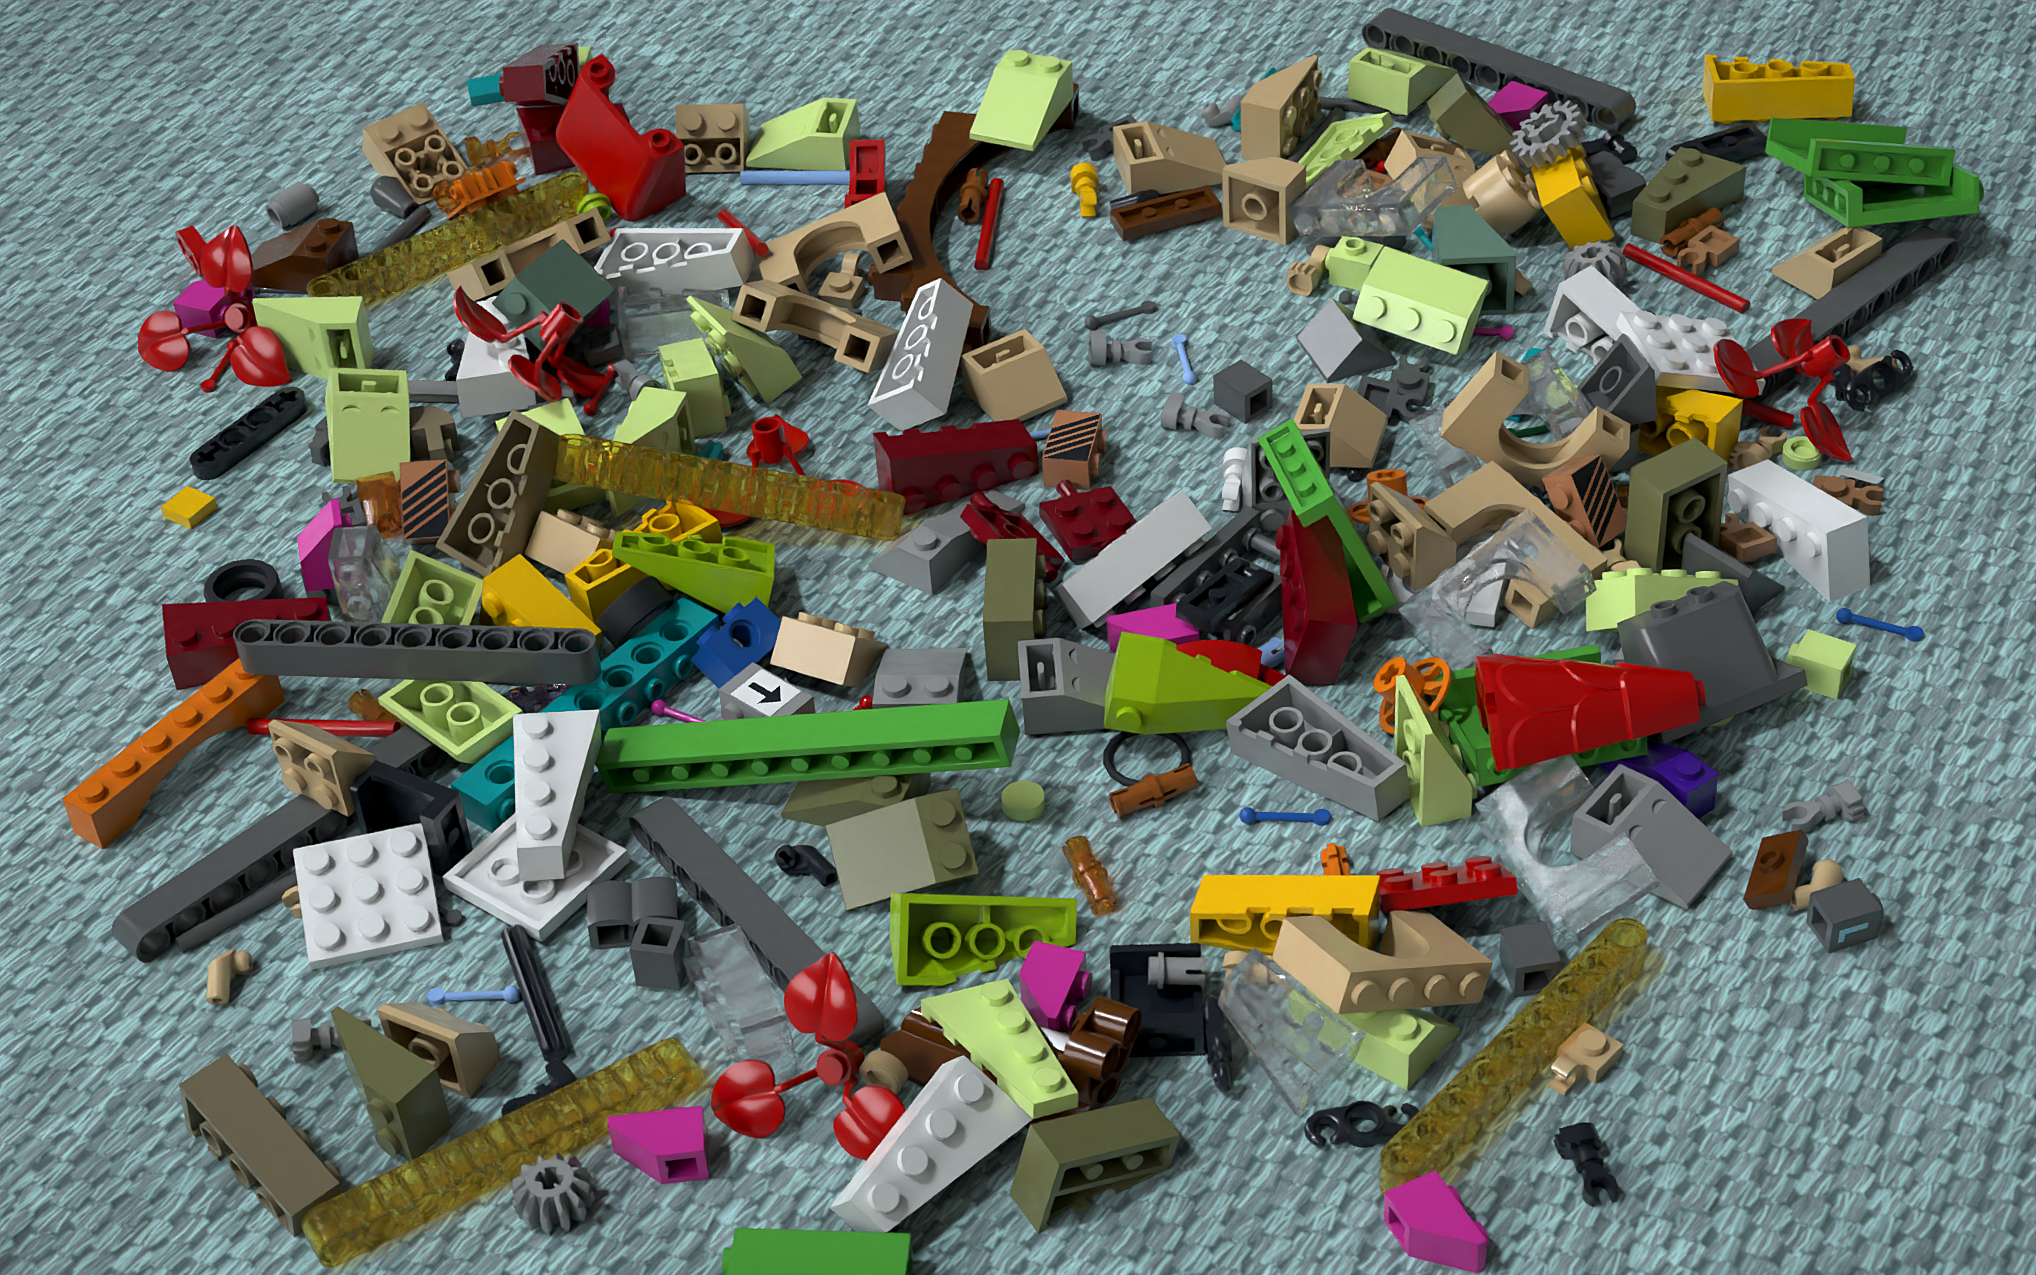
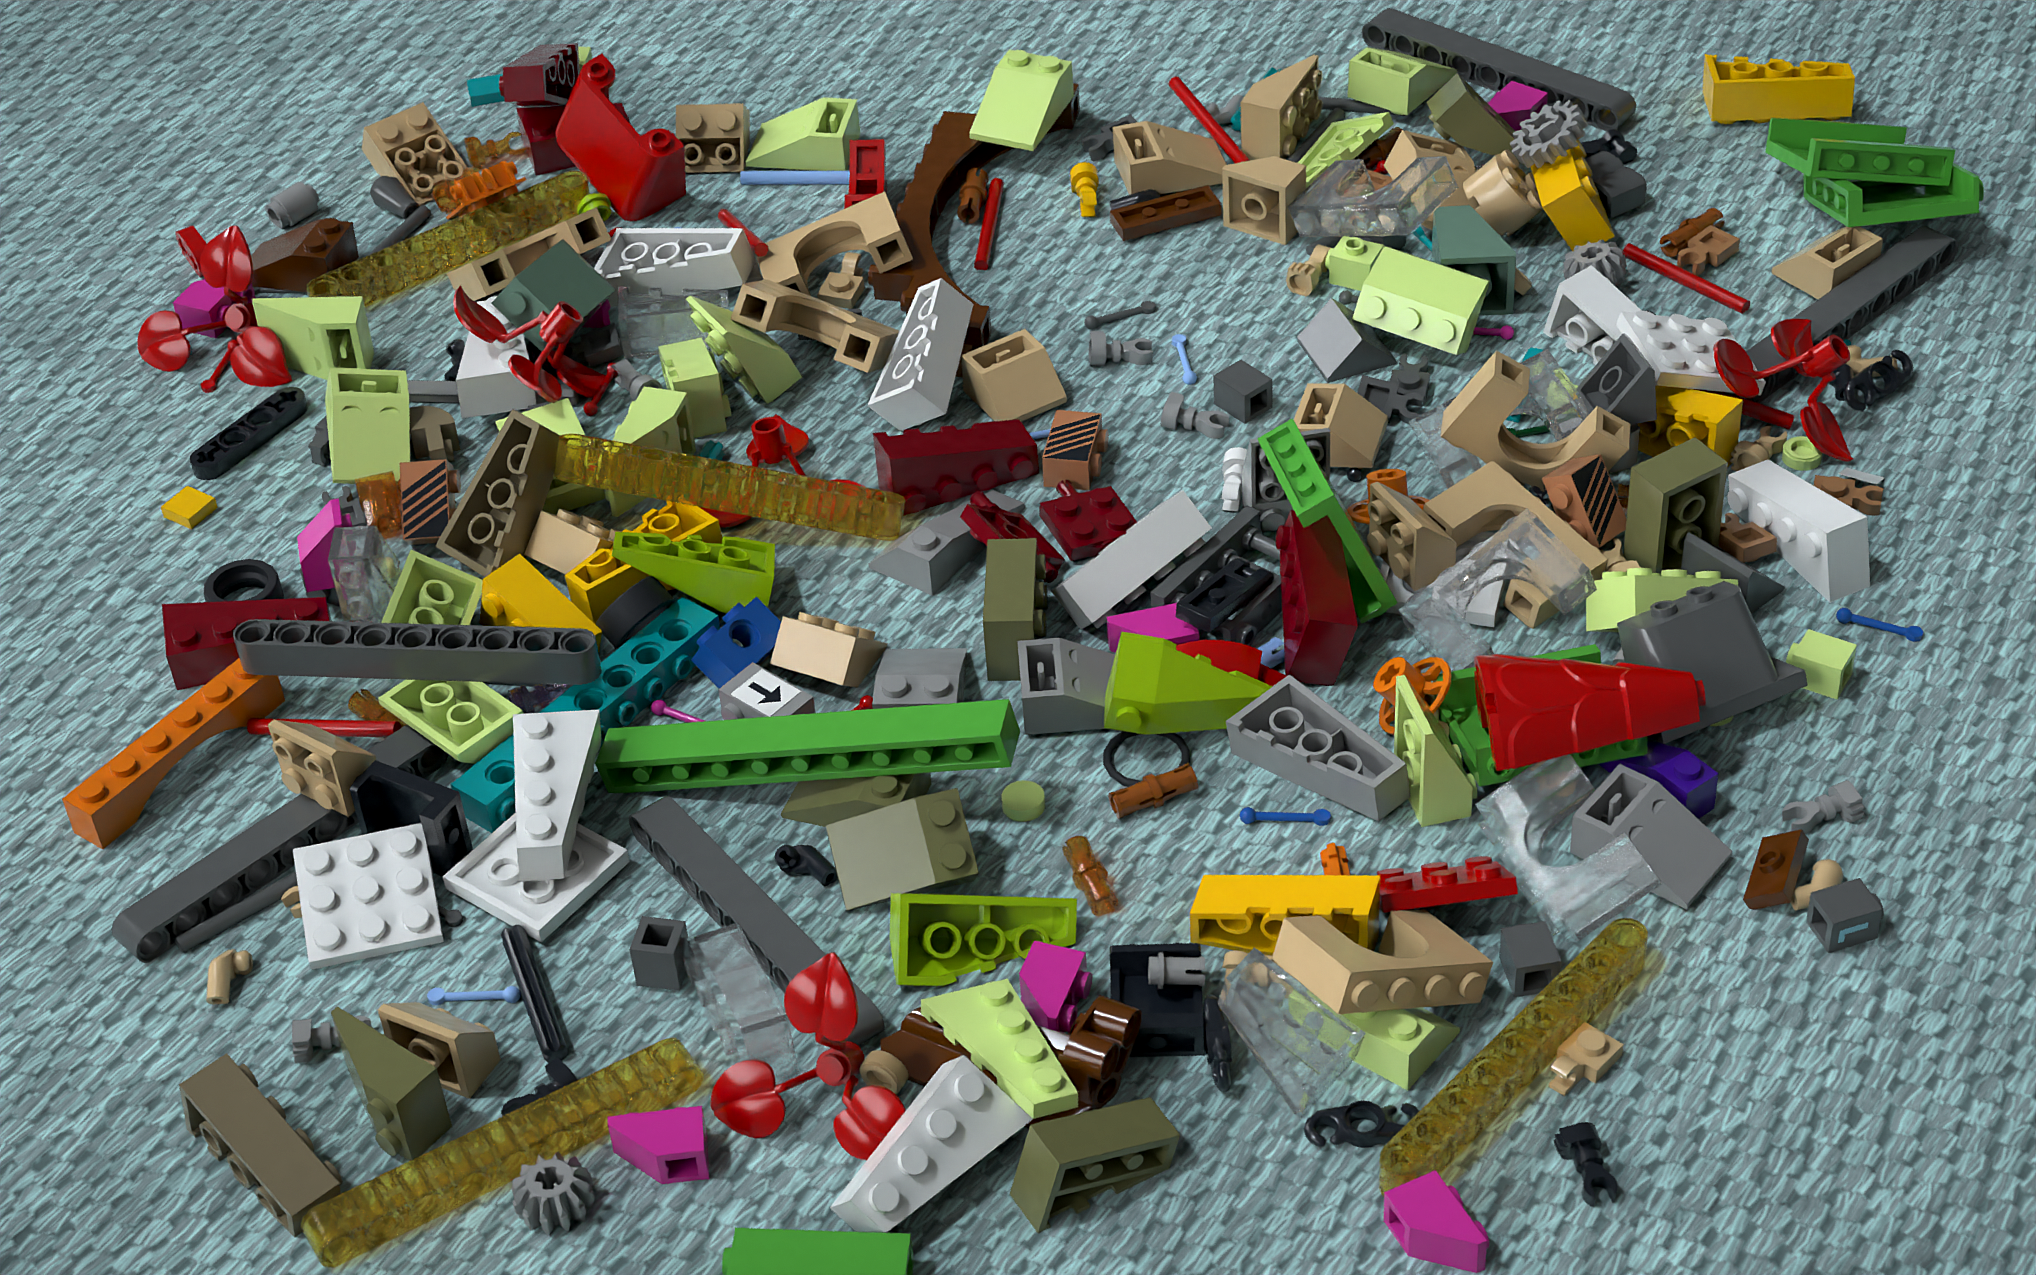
dark grey brick [587,876,679,949] -> none
olive wedge [1630,147,1747,245] -> none
black plate [1665,122,1767,162] -> none
none -> red bar [1168,76,1250,163]

